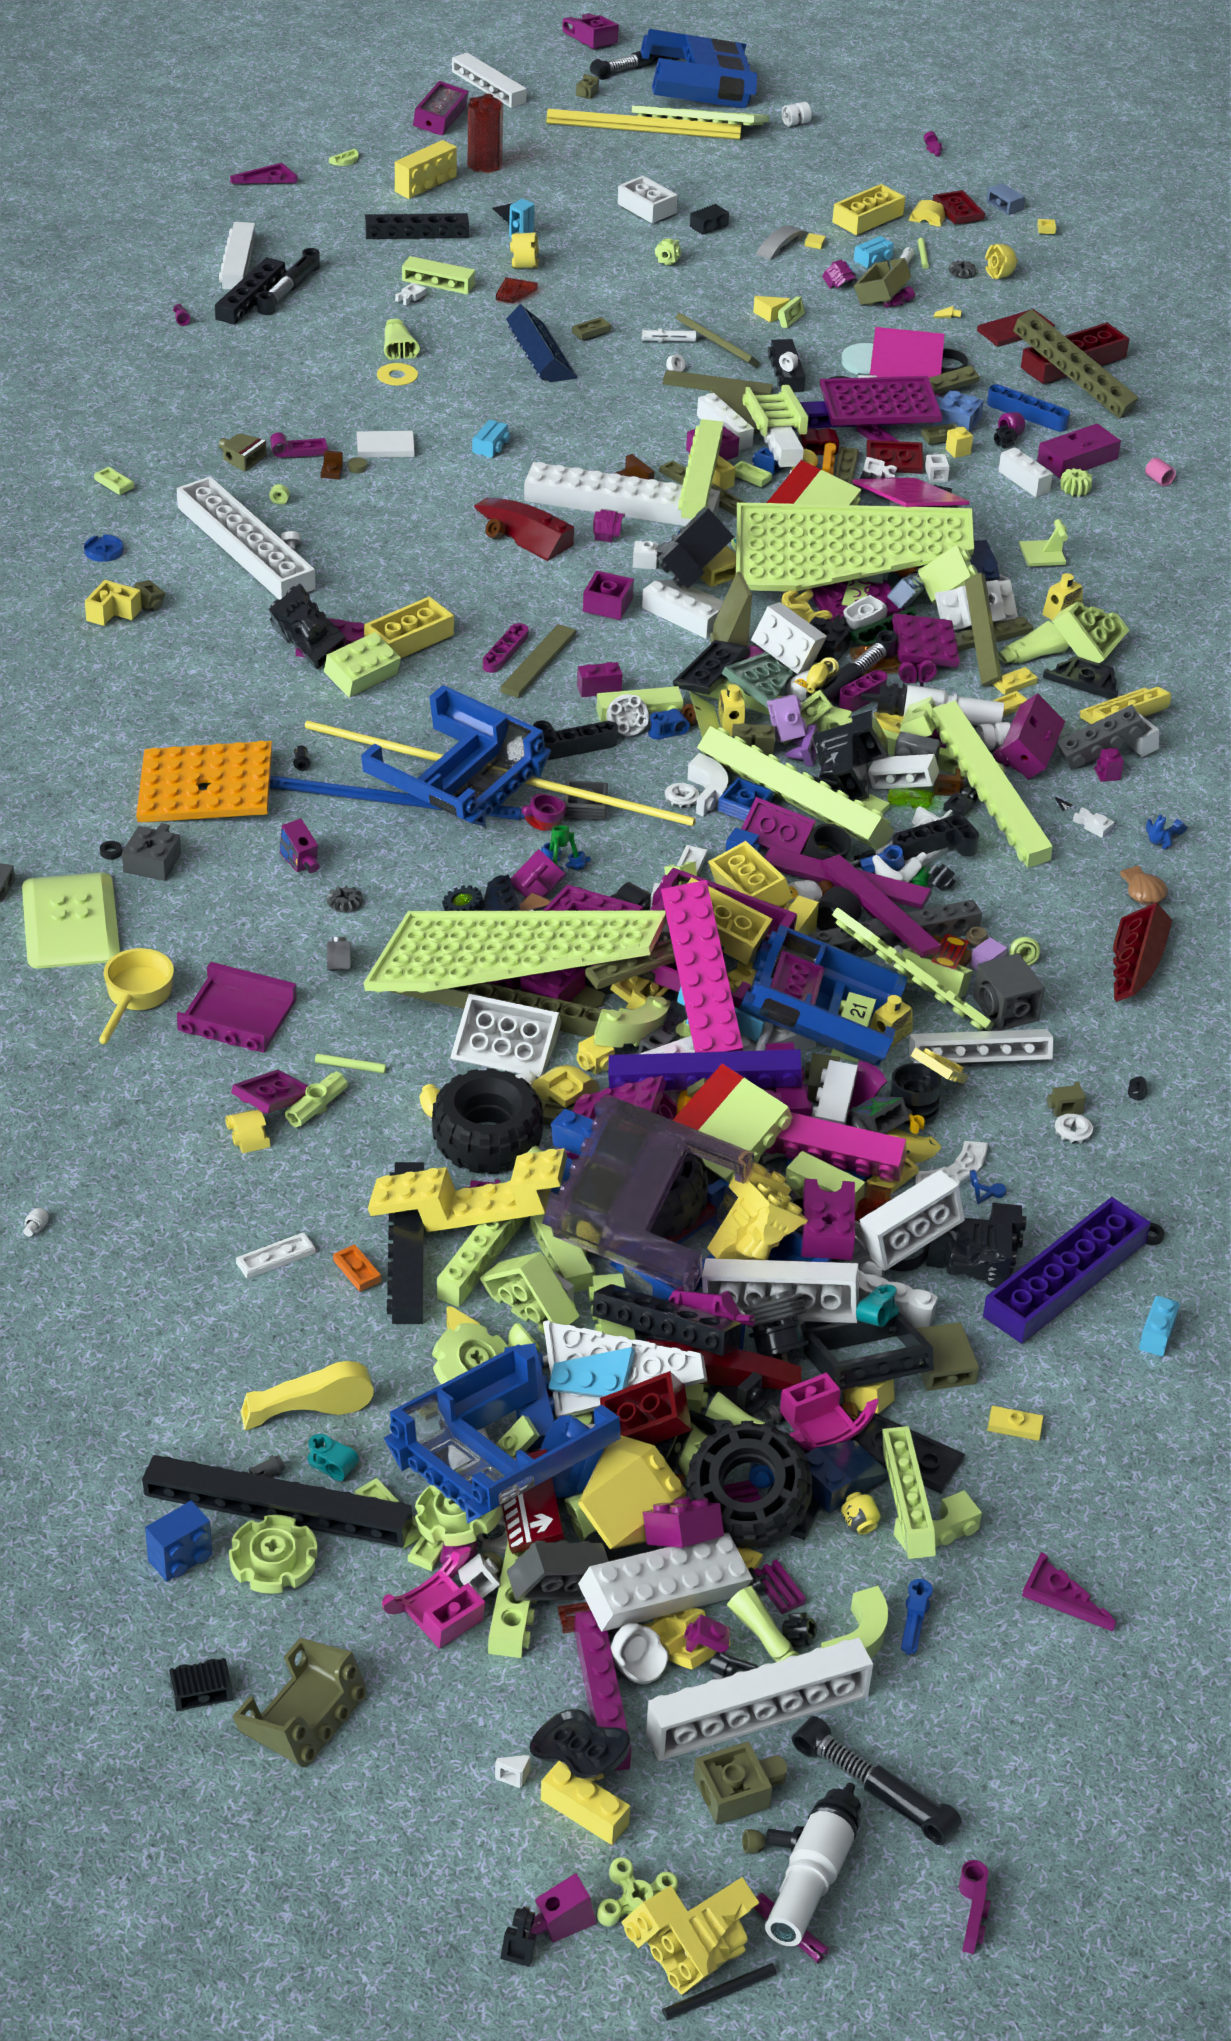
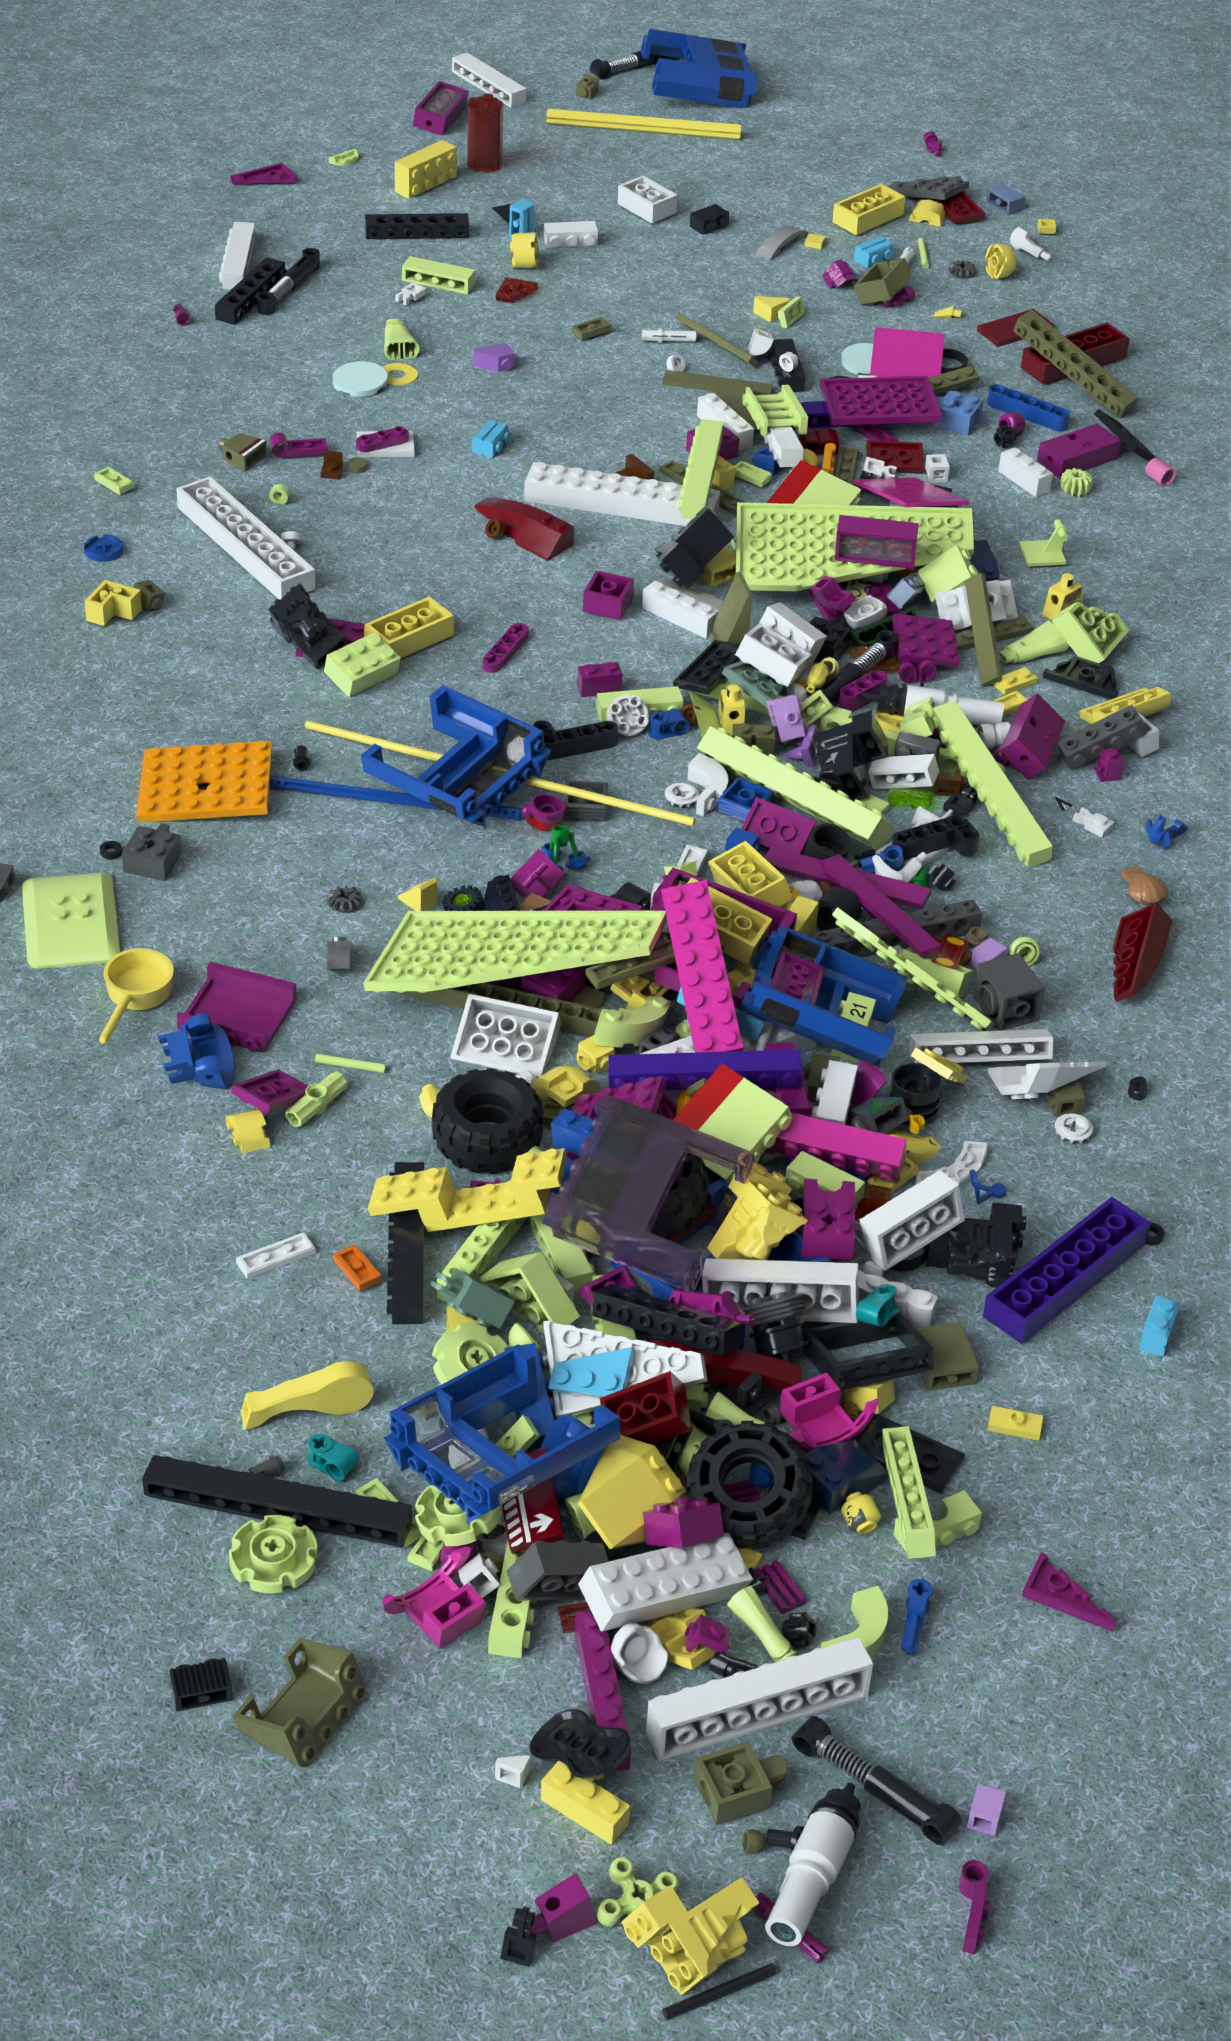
white cylinder [23,1208,49,1237] -> none
blue brick [145,1500,212,1582] -> none
magenta torso [279,818,320,873] -> none
olive tile [500,624,576,698] -> none
dark blue slope [506,304,578,382] -> none
magenta brick [562,13,619,49] -> none
magenta hair [593,509,625,543] -> none
yellowish green wing [632,106,769,126] -> none
white brick [633,541,661,569] -> none
yellowish green brick [655,238,681,265] -> none
white wheel [782,102,812,127] -> none
light yellow hair [782,588,833,623] -> none
light yellow torso [870,995,913,1049] -> none
olive plate [921,423,958,444] -> none
light yellow brick [945,427,973,458] -> none
none -> blue piece [158,1013,235,1089]
none -> light aqua tile [332,361,388,397]
none -> magenta plate [356,426,409,452]
none -> light yellow slope [397,877,437,911]
none -> sand green brick [430,1268,515,1329]
none -> medium lavender slope [473,343,515,372]
none -> white brick [544,221,598,248]
none -> magenta slope [578,1265,637,1307]
none -> white brick [735,623,812,687]
none -> white brick [748,328,774,356]
none -> magenta brick [810,576,856,615]
none -> brick [835,515,919,569]
none -> dark grey wing [887,176,969,200]
none -> lavender brick [967,1784,1006,1836]
none -> white wedge [988,1062,1106,1099]
none -> white animal [1010,227,1052,262]
none -> black tile [1094,409,1157,462]

